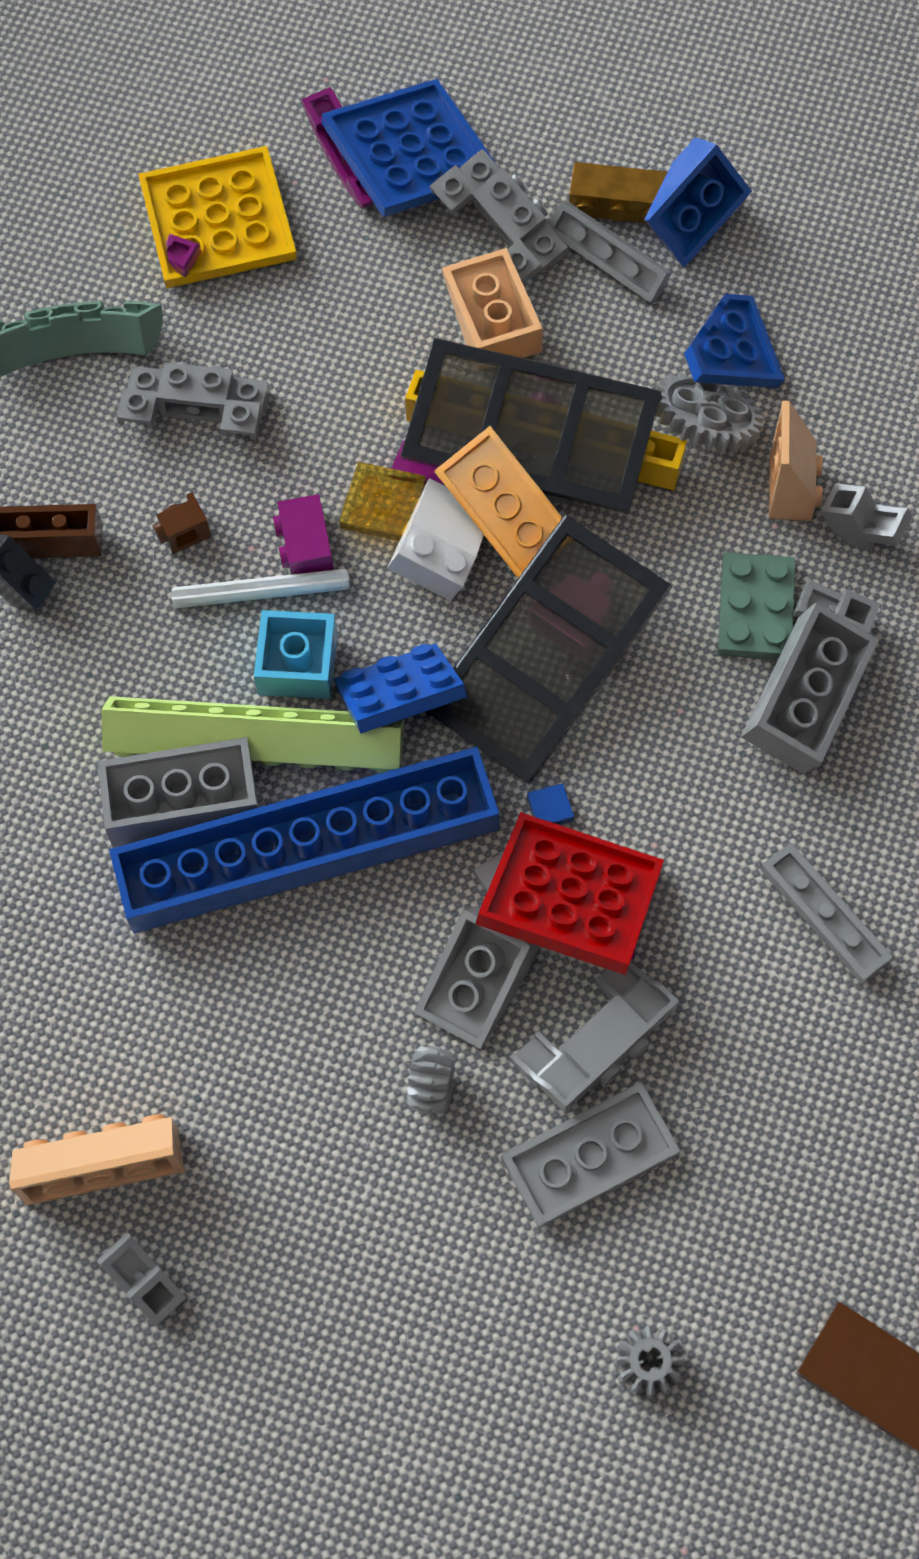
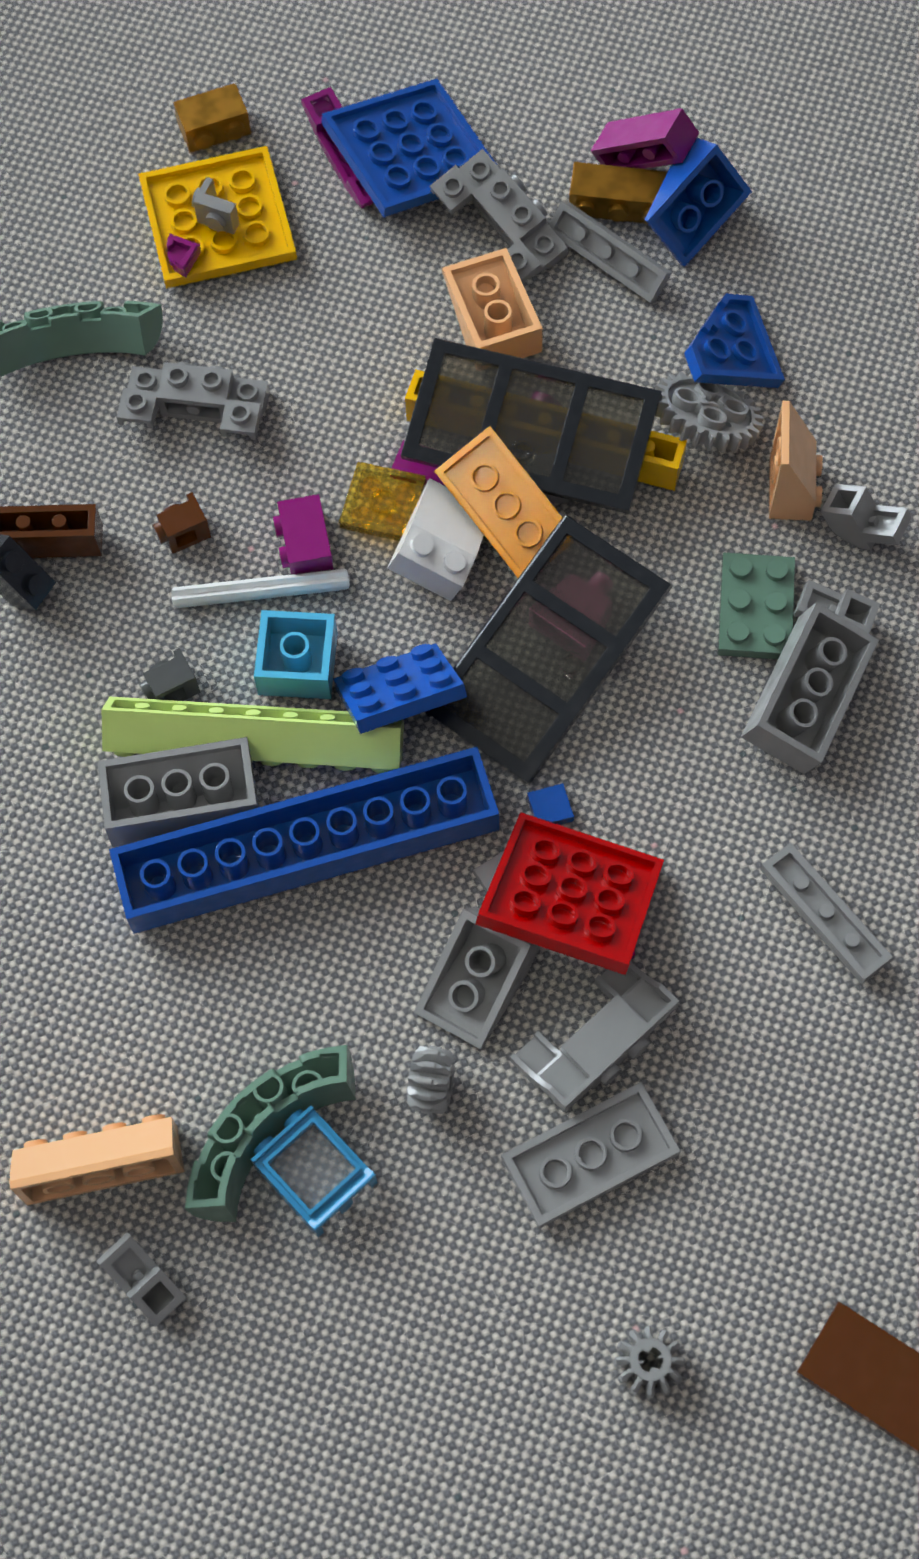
none -> dark grey brick [139,648,200,701]
none -> pearl gold brick [173,83,251,153]
none -> sand green brick [185,1045,356,1222]
none -> light grey bracket [192,177,239,235]
none -> window [251,1105,378,1238]
none -> magenta brick [591,108,699,169]

